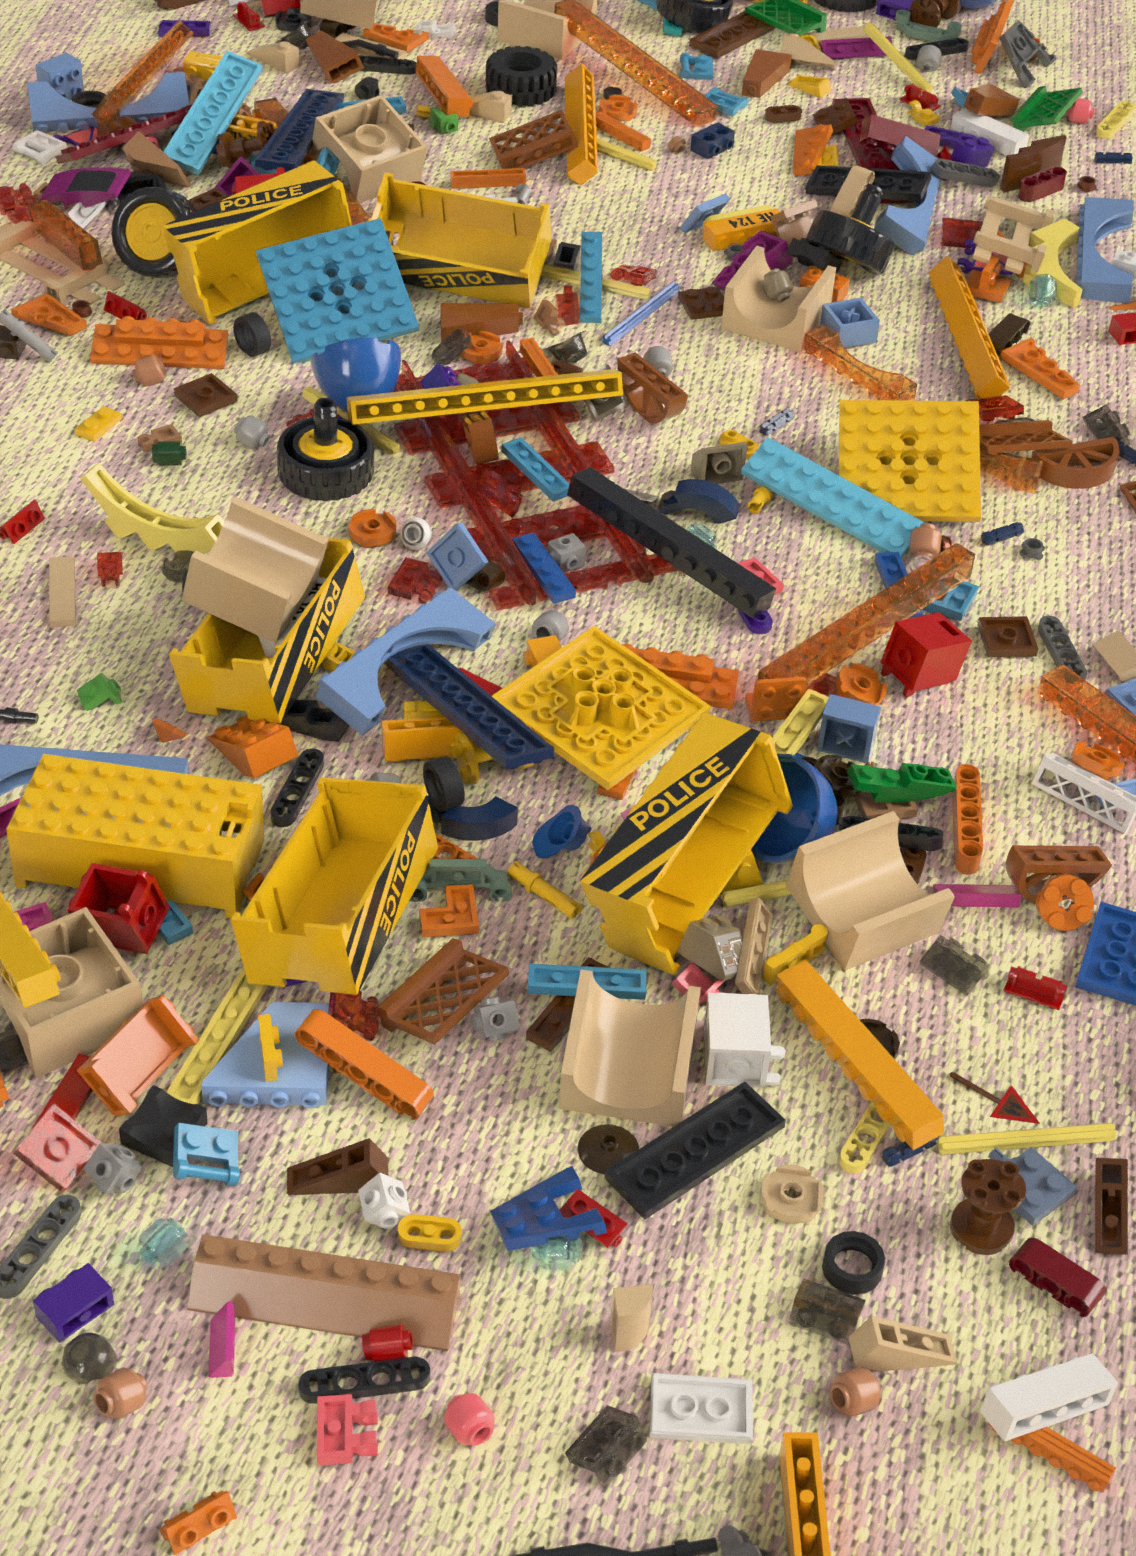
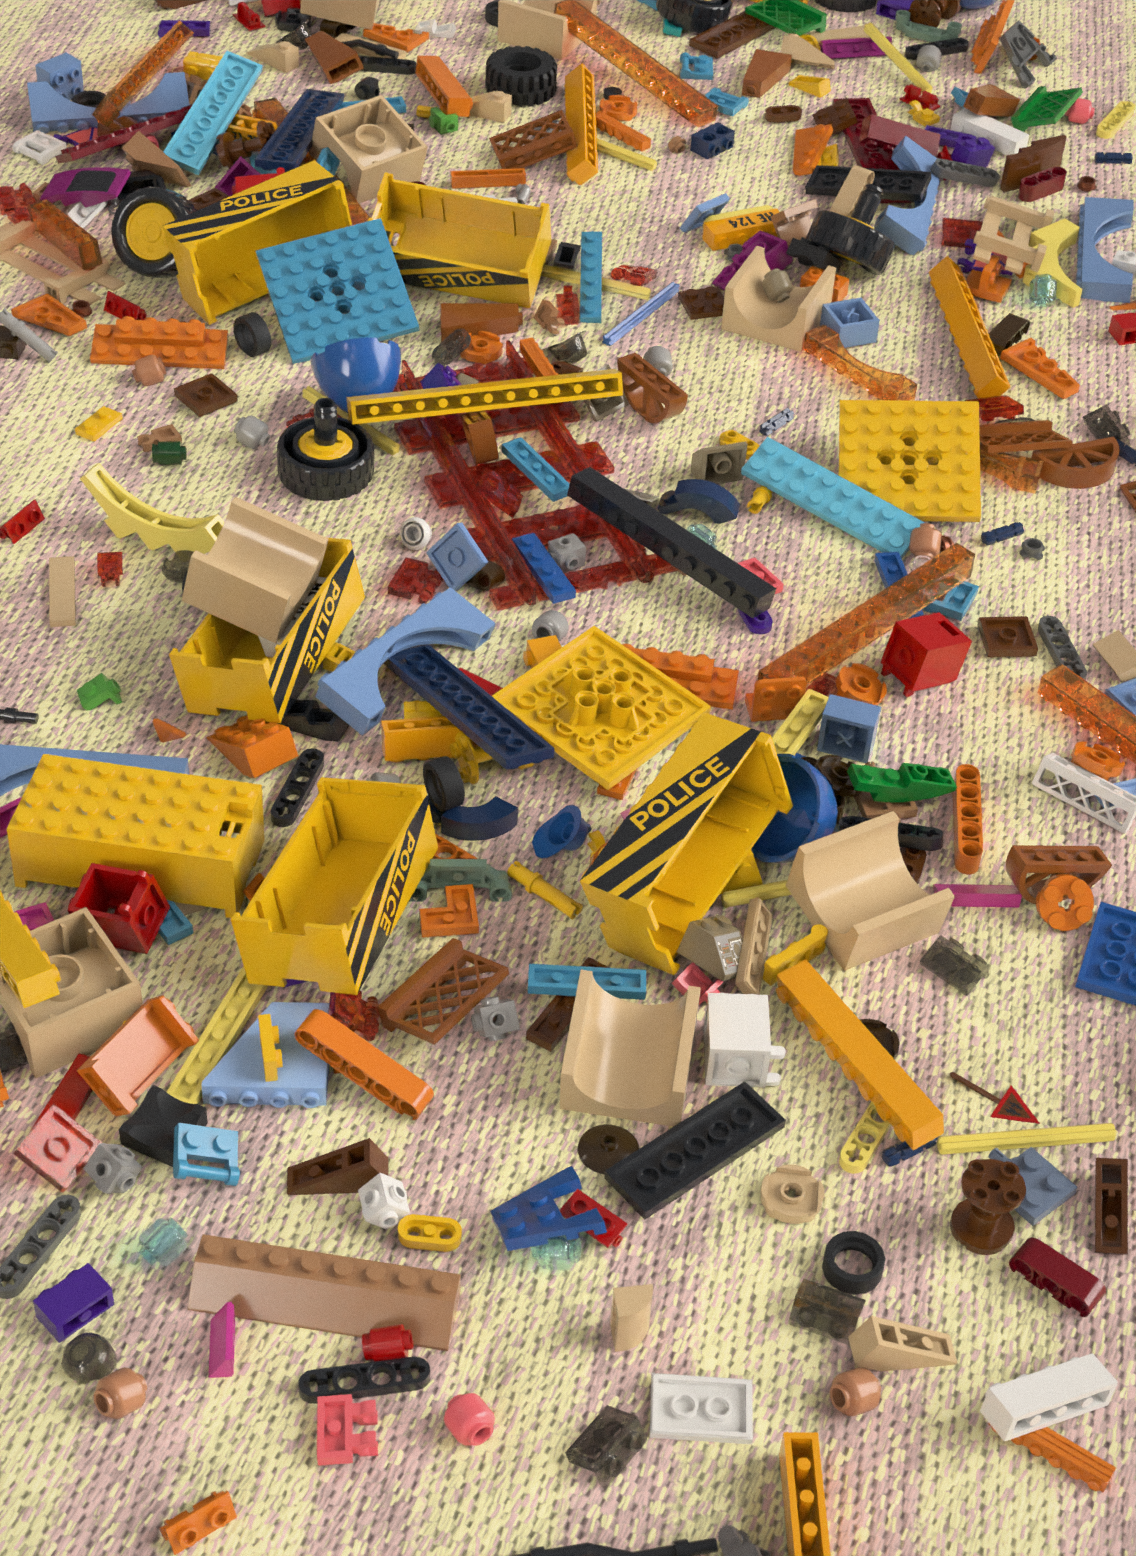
orange plate [348,509,397,548] -> none
red hinge [1003,966,1067,1010] -> none

